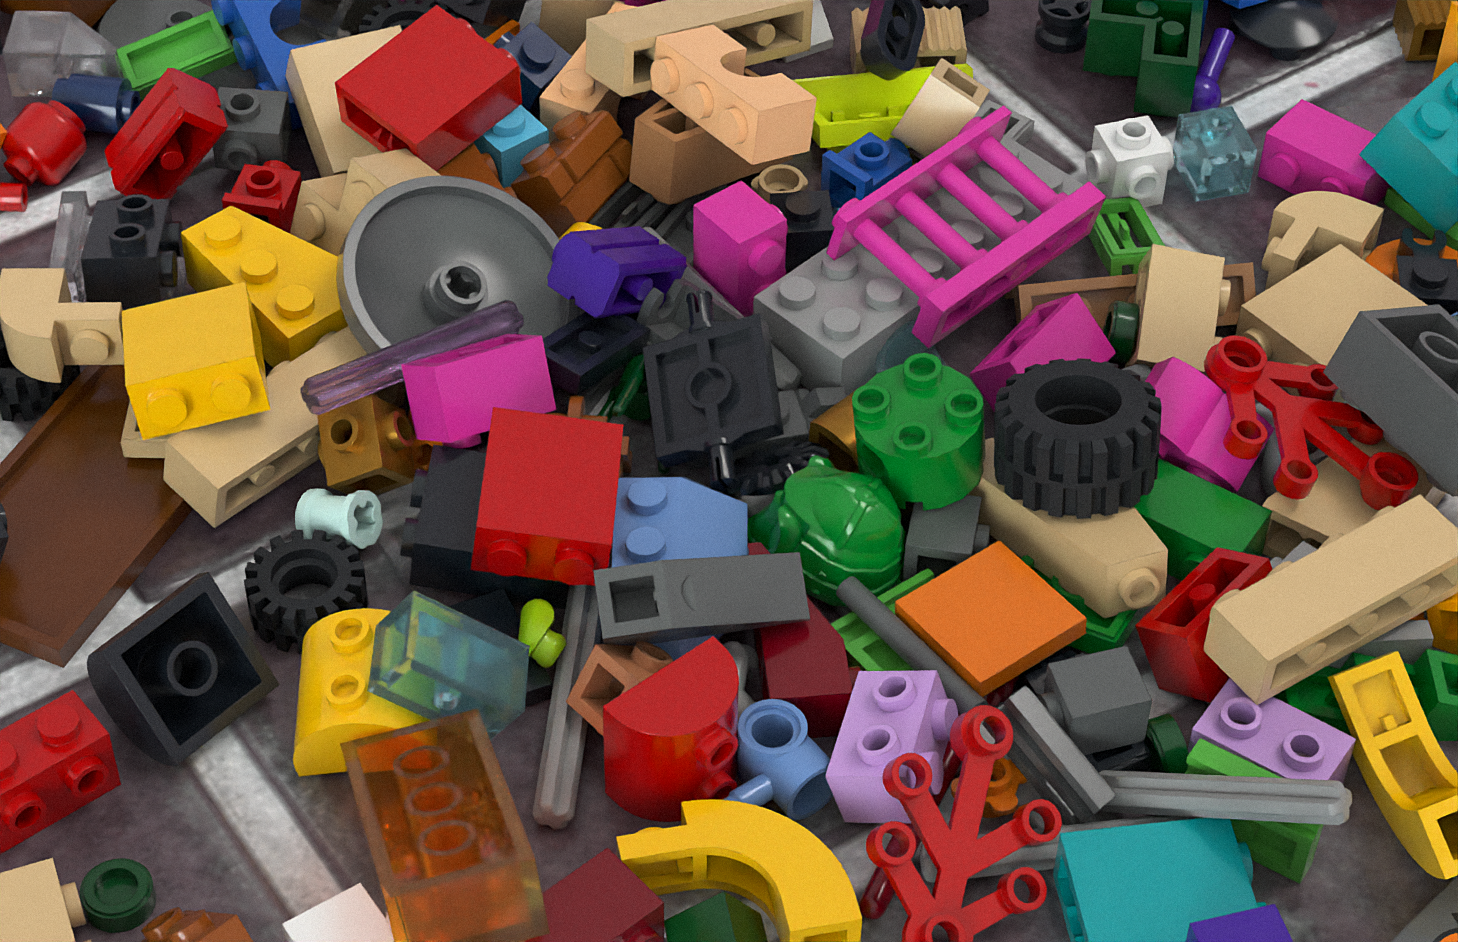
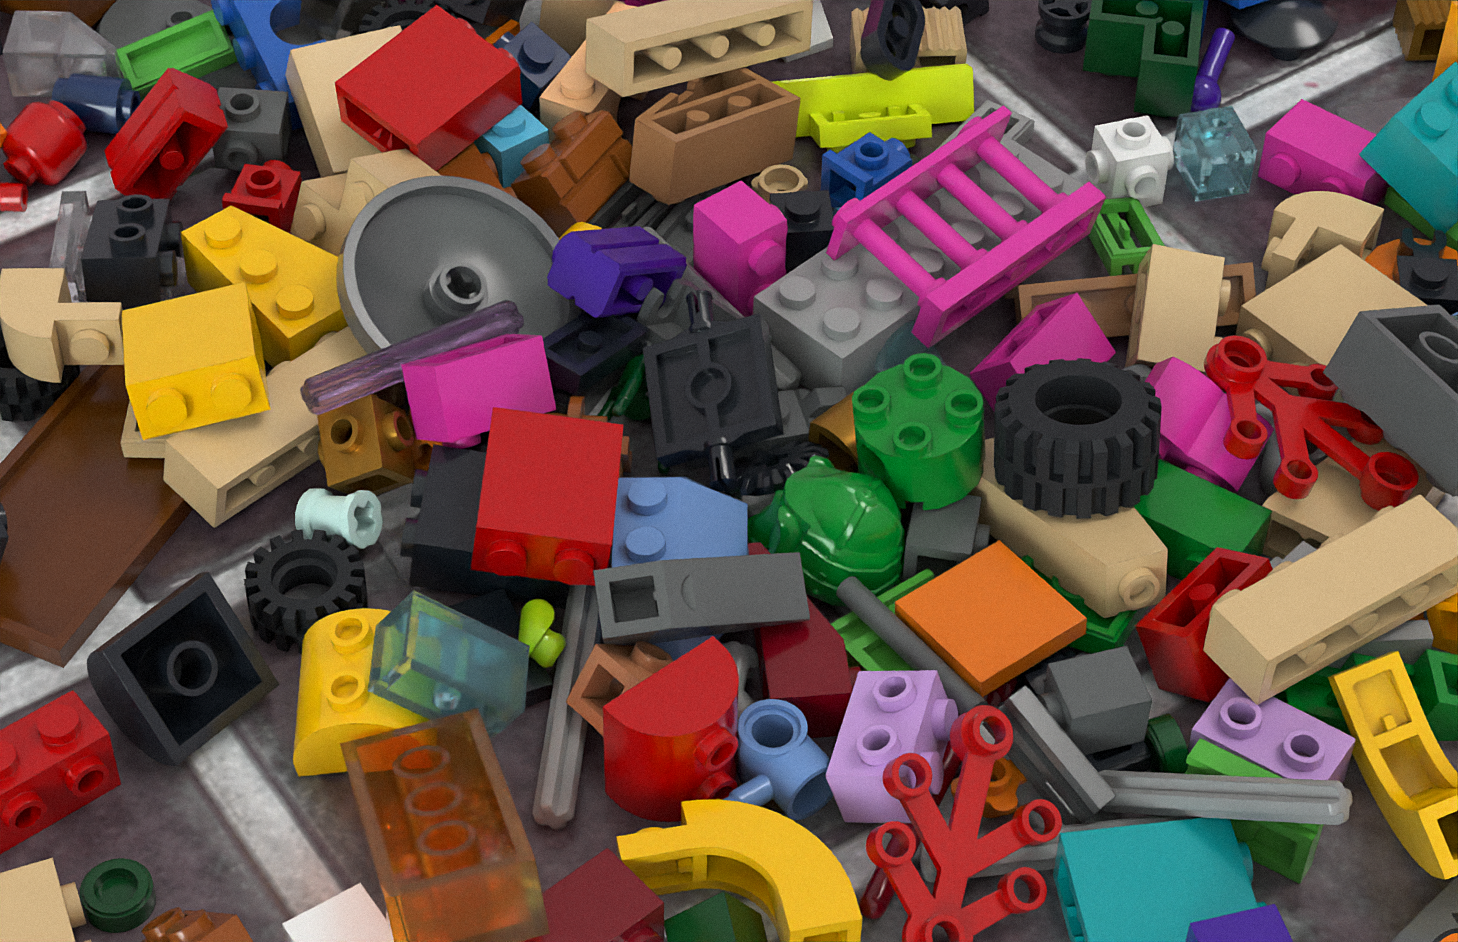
light nougat arch [650,25,817,165] -> none
tan brick [891,58,990,157] -> none
dark green tile [1103,300,1139,364] -> none

